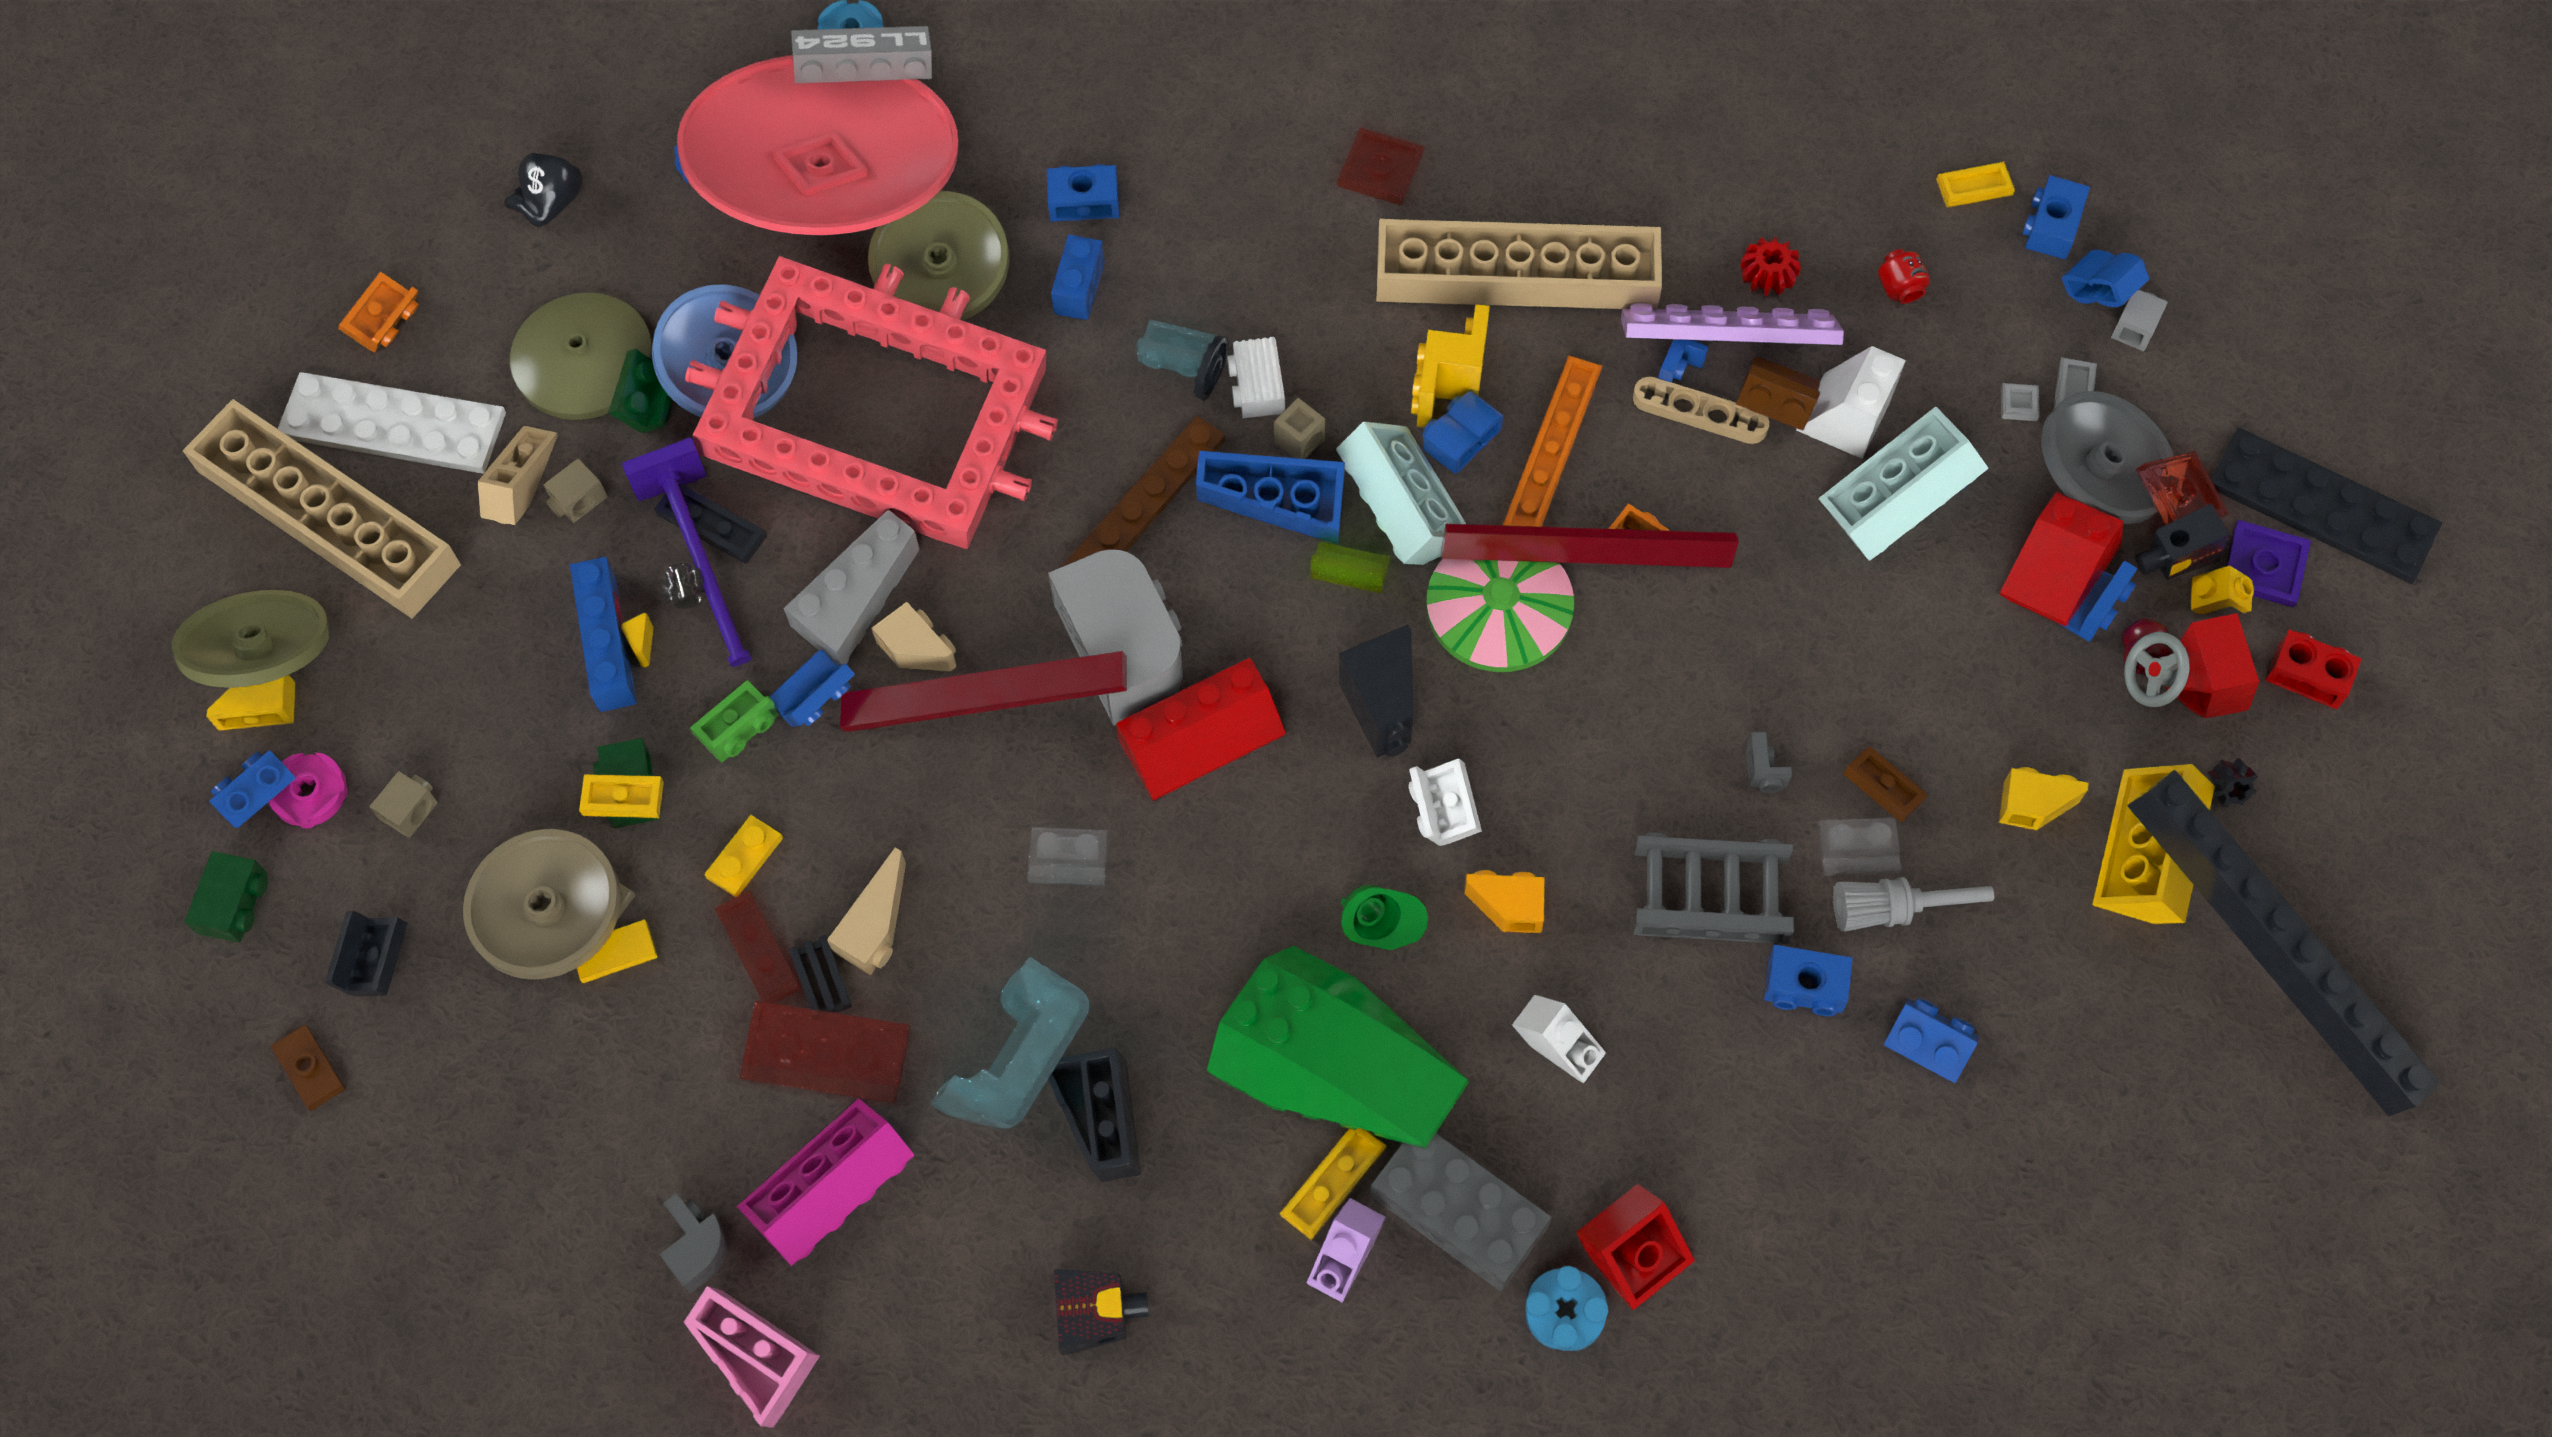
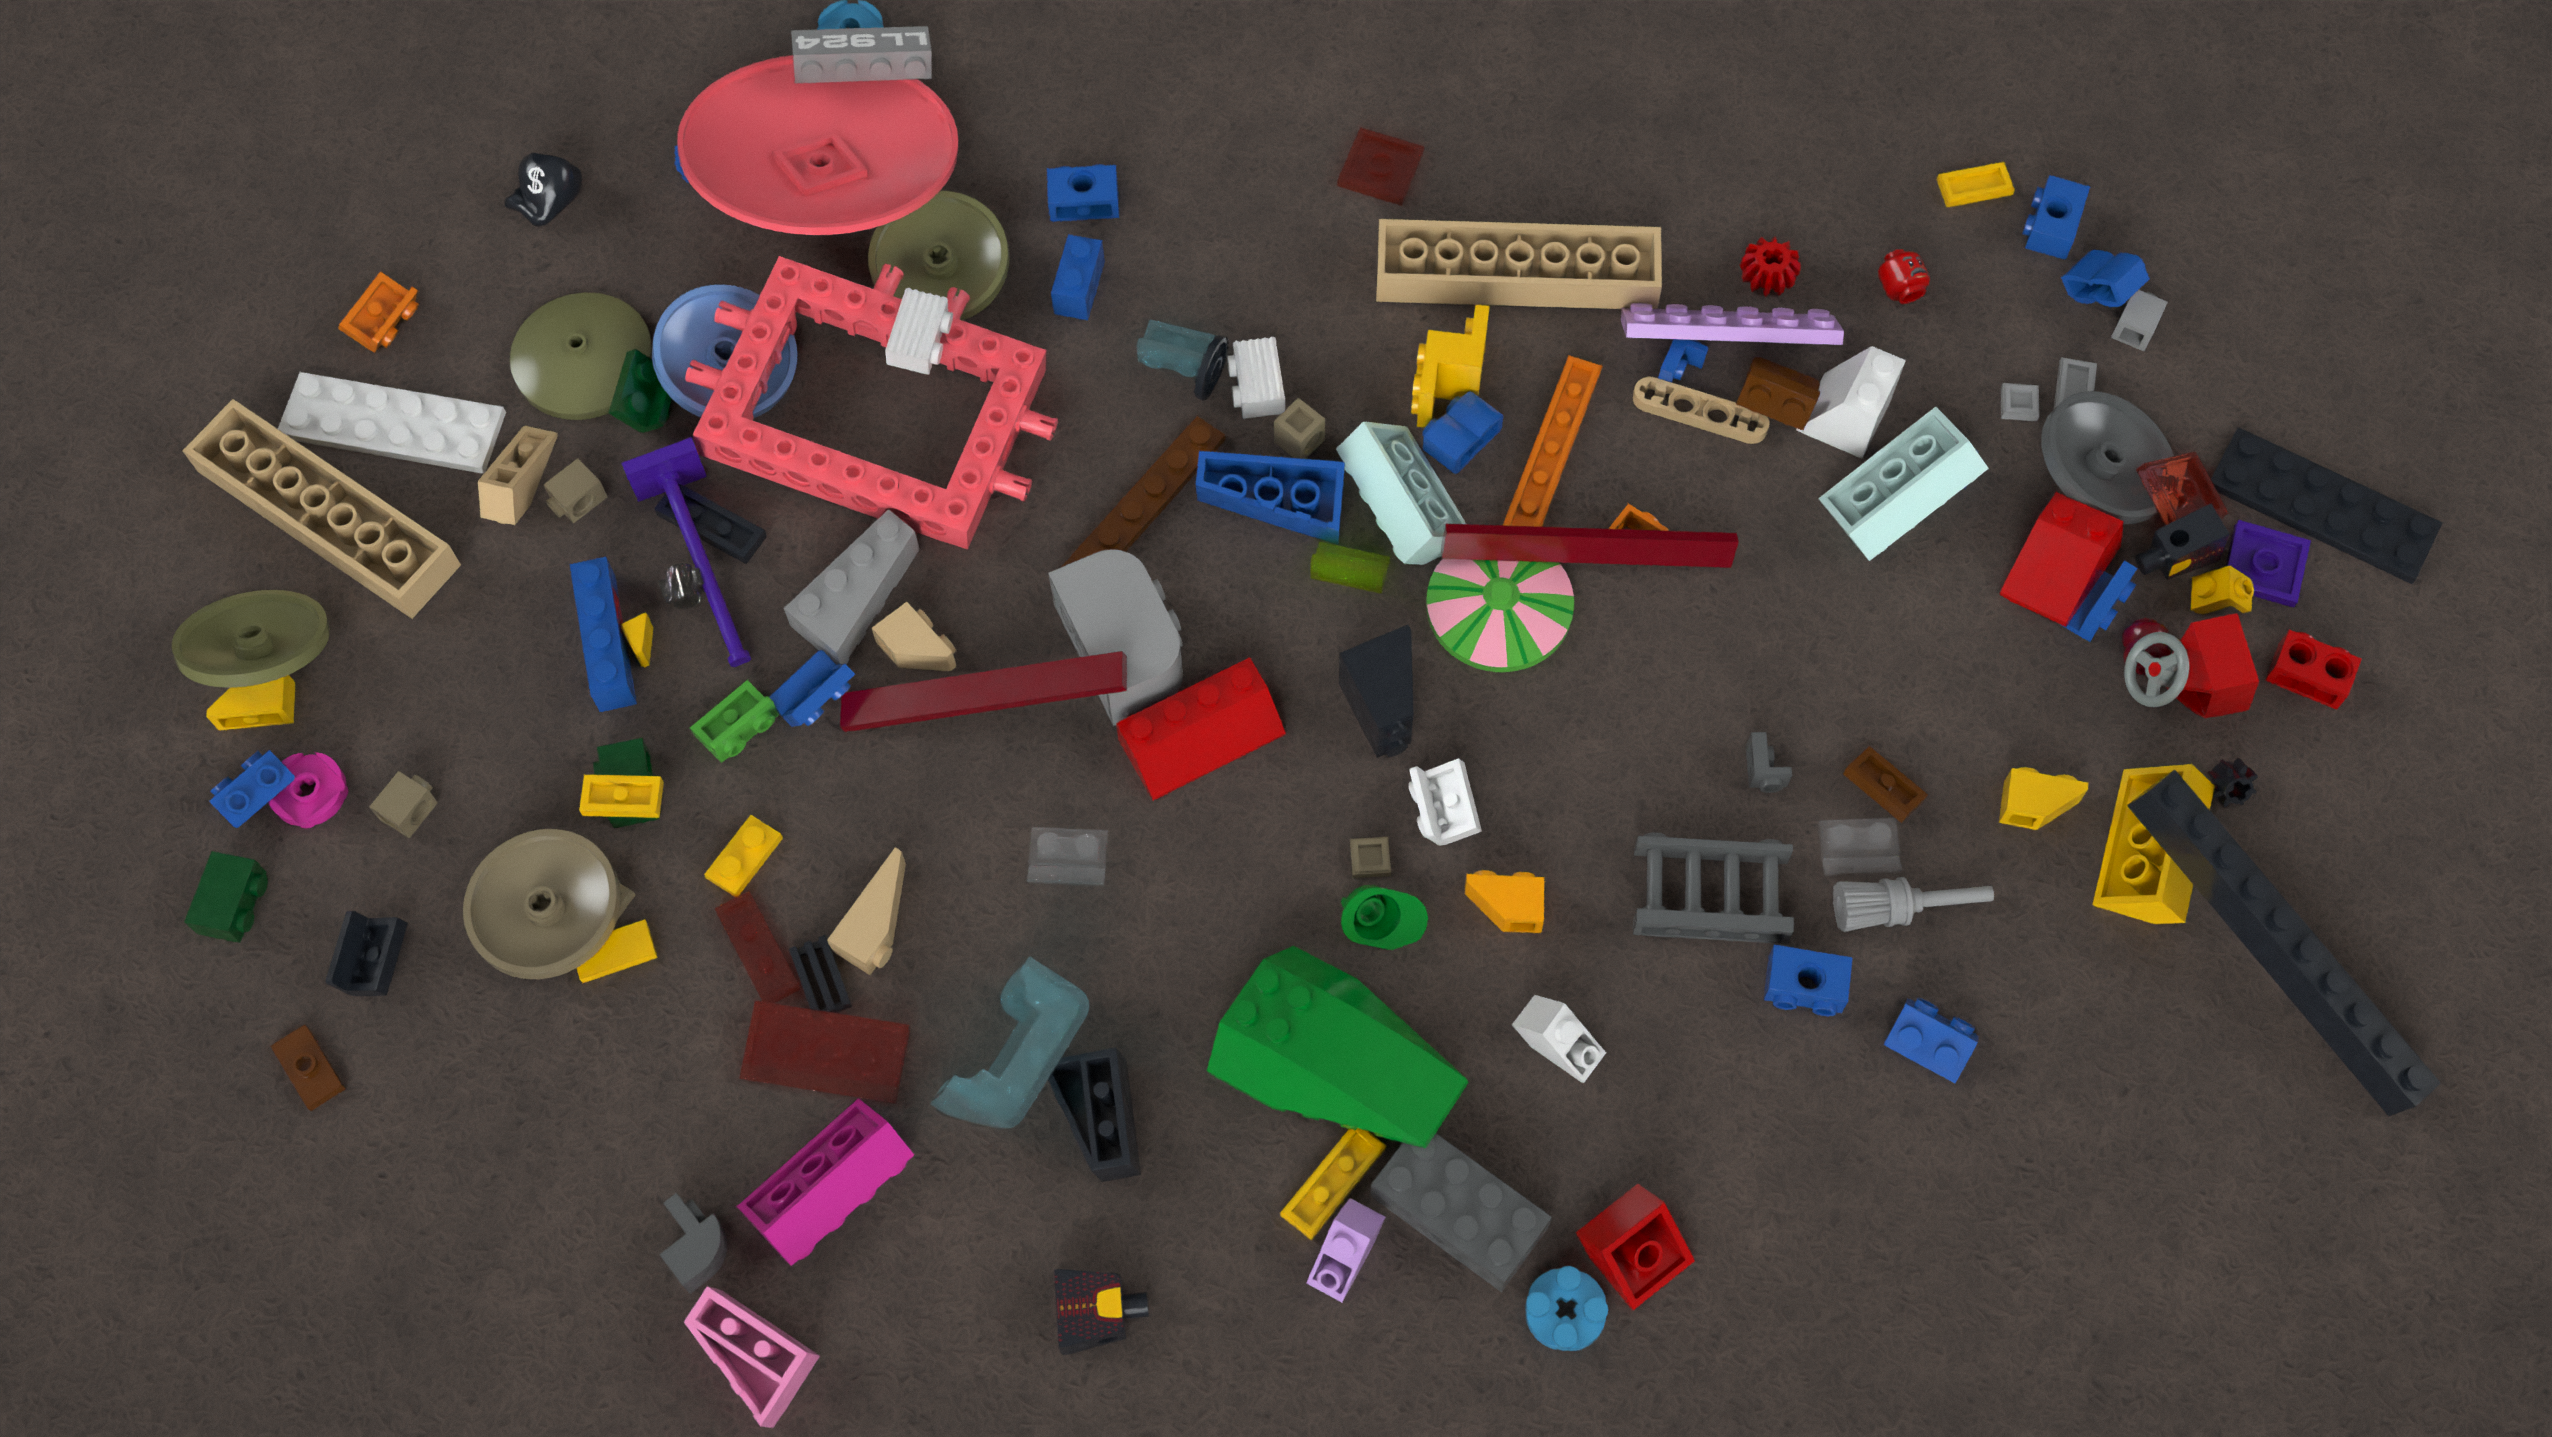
none -> white brick [885,288,953,375]
none -> dark tan tile [1350,837,1391,878]

